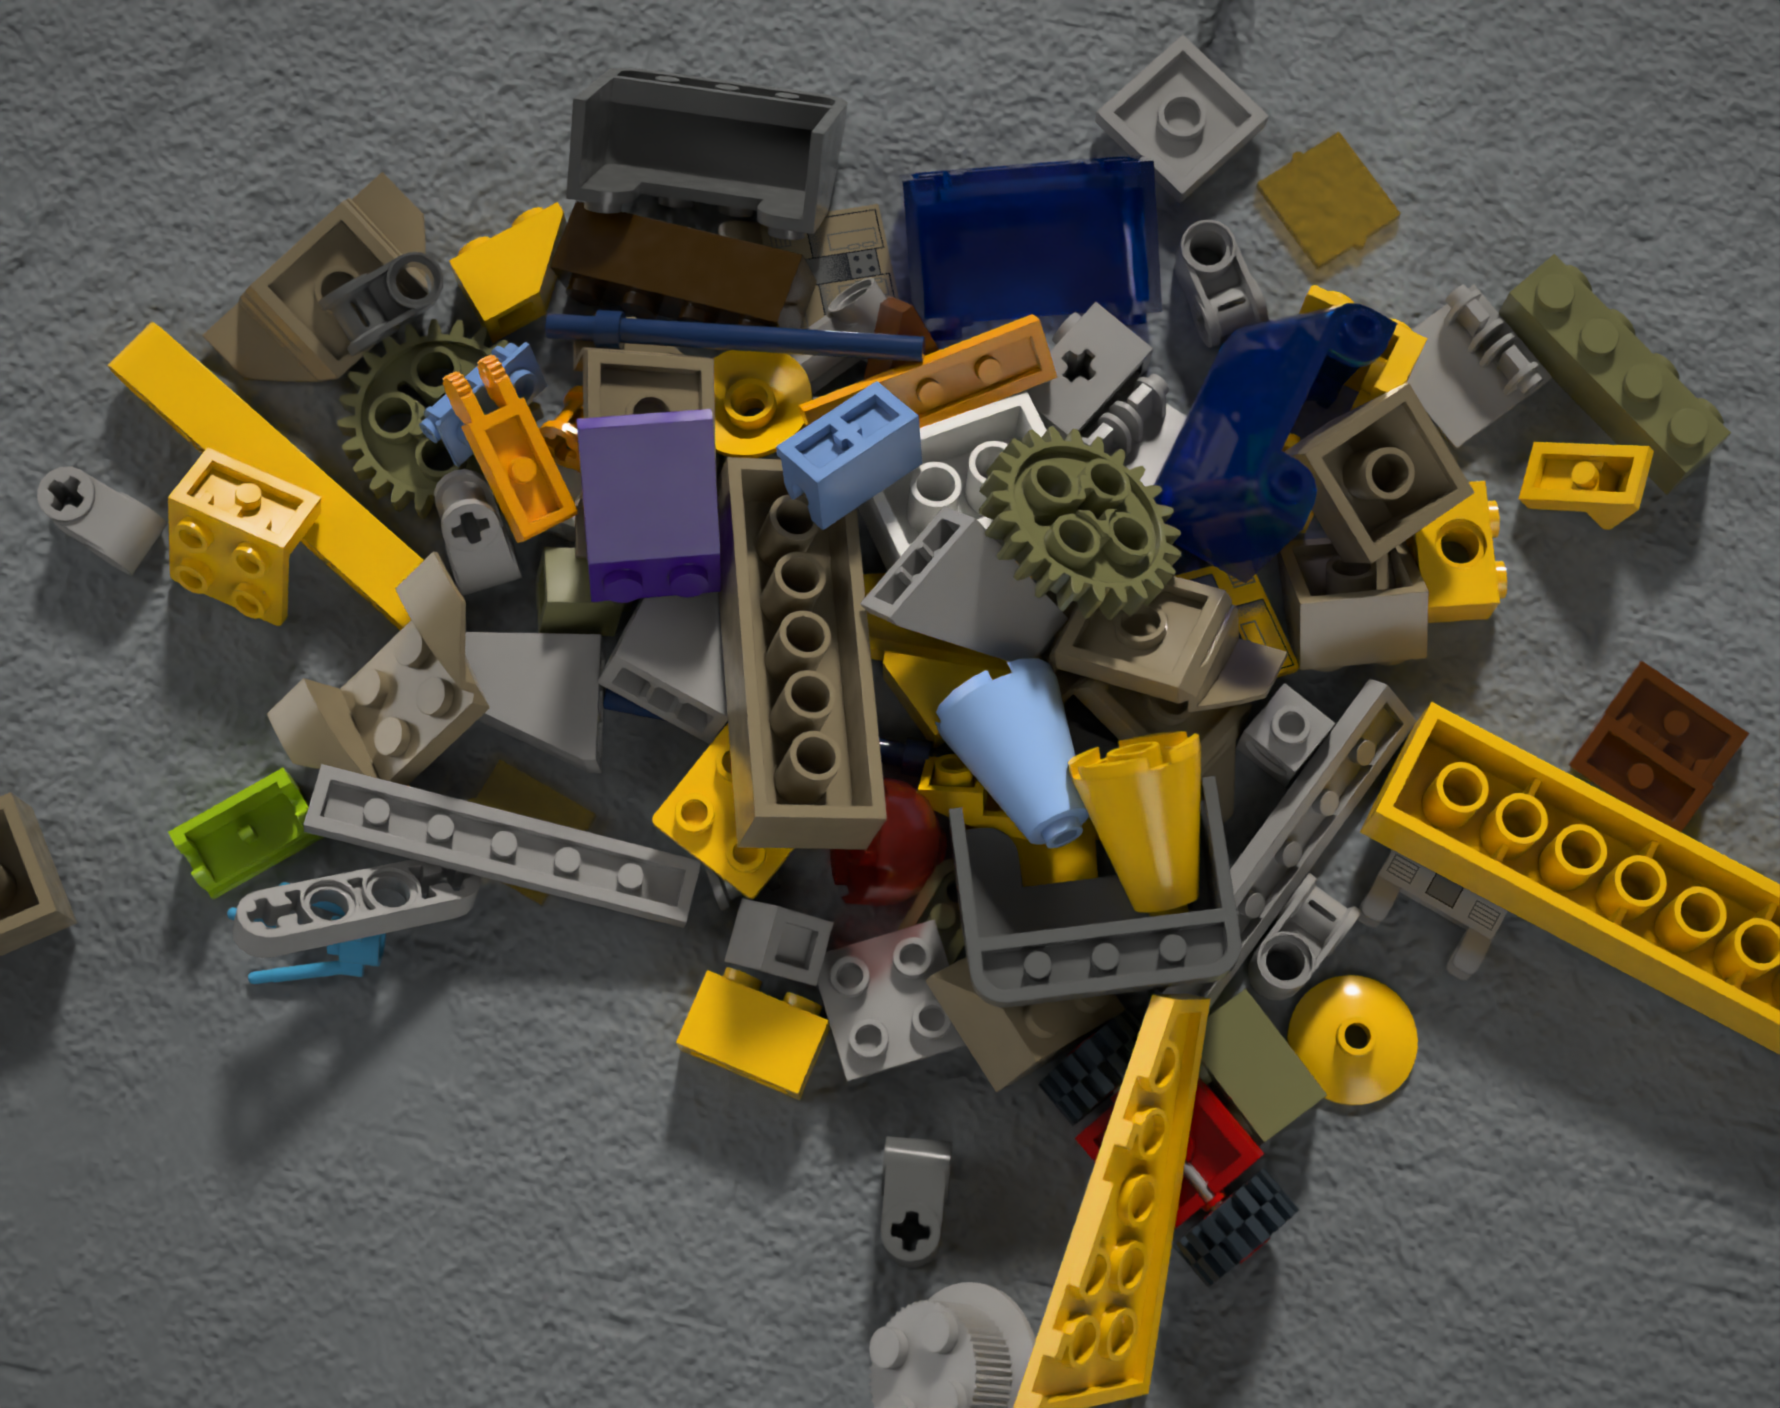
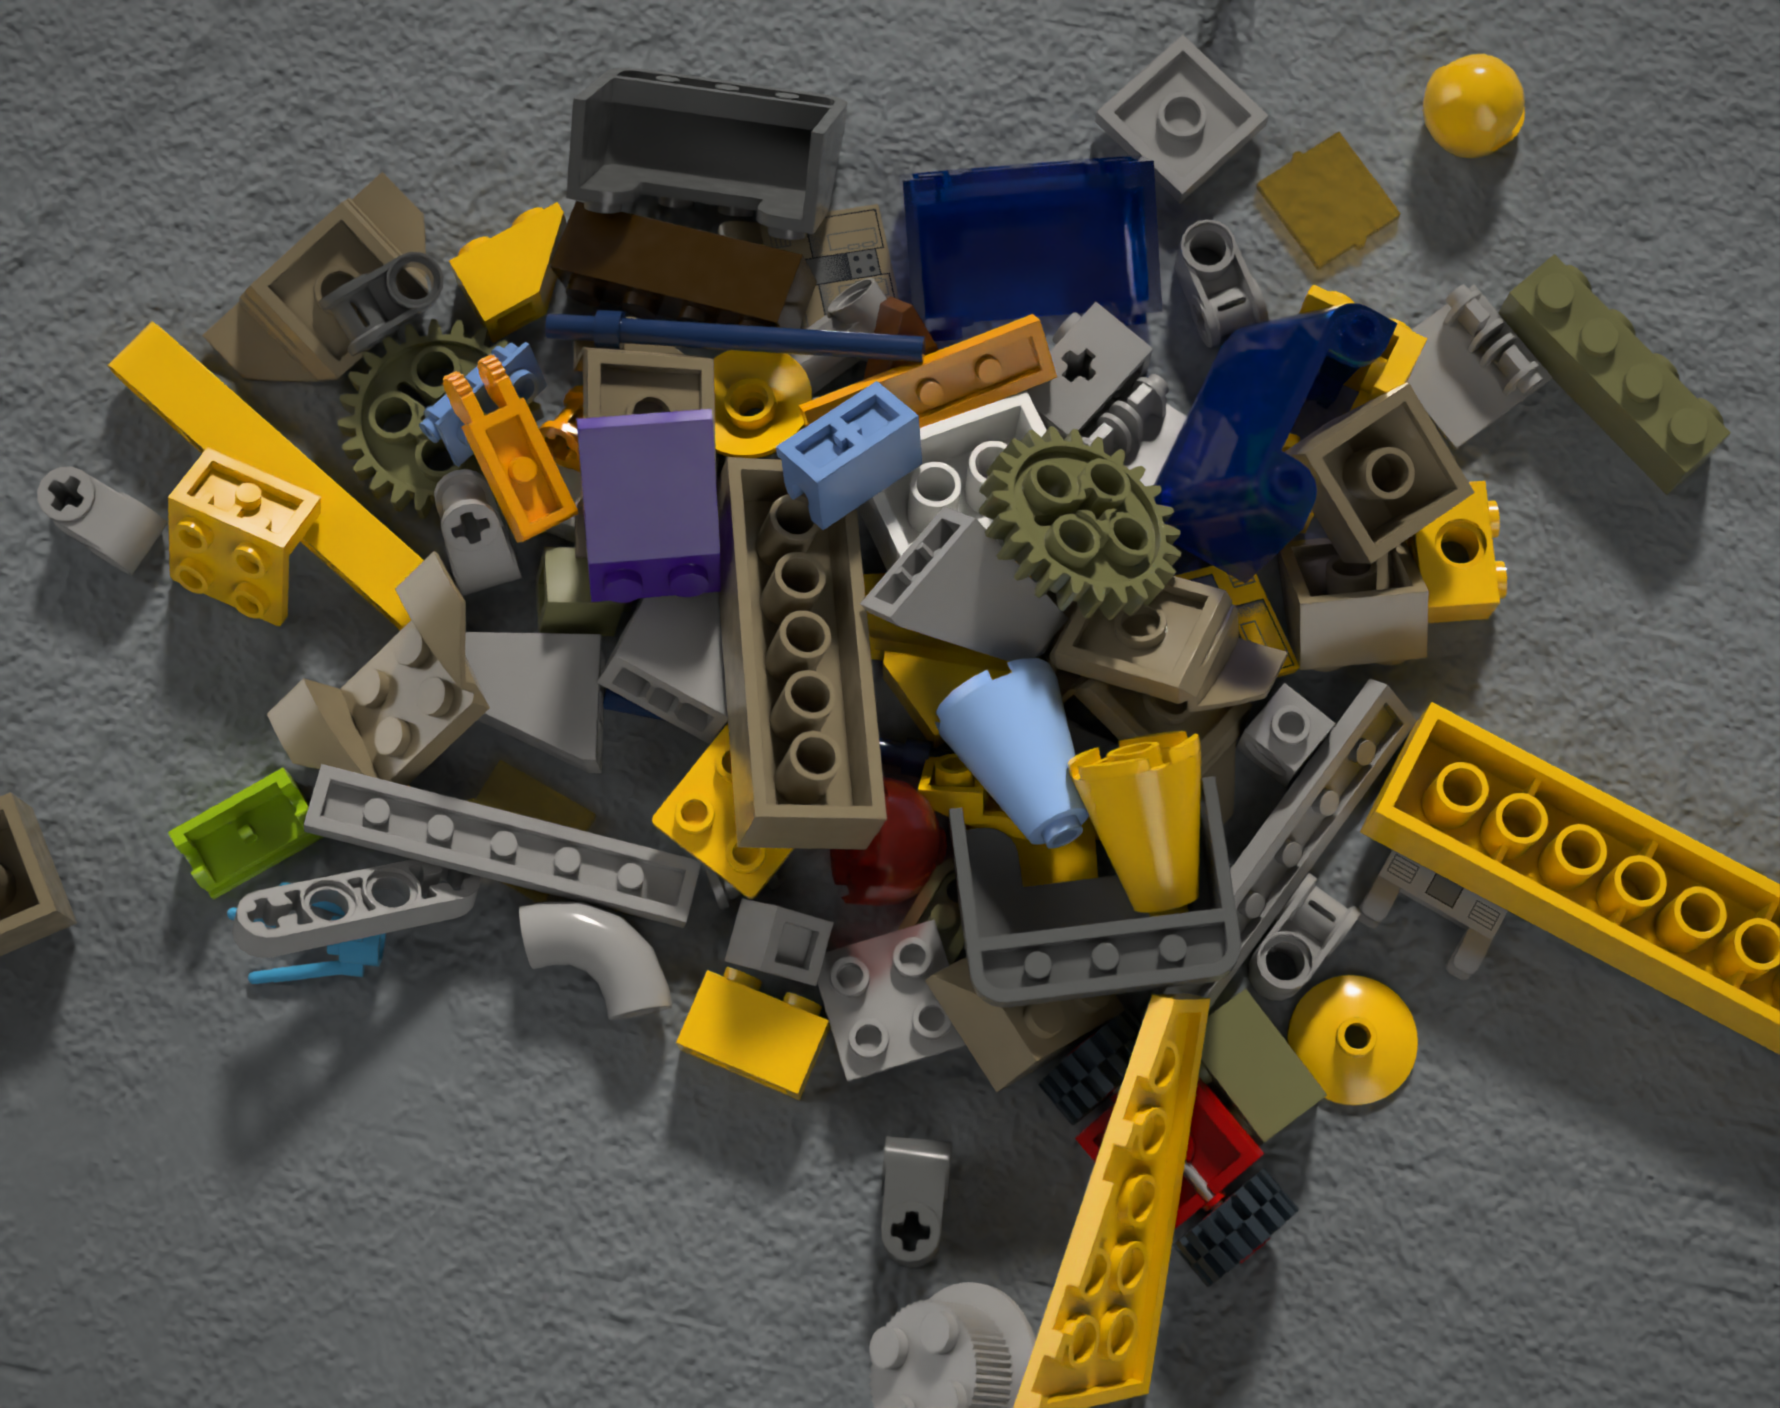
yellow slope [1518,442,1654,530] -> none
reddish brown slope [1568,660,1750,832] -> none
none -> light grey cylinder [519,901,672,1020]
none -> yellow helmet [1422,54,1525,159]

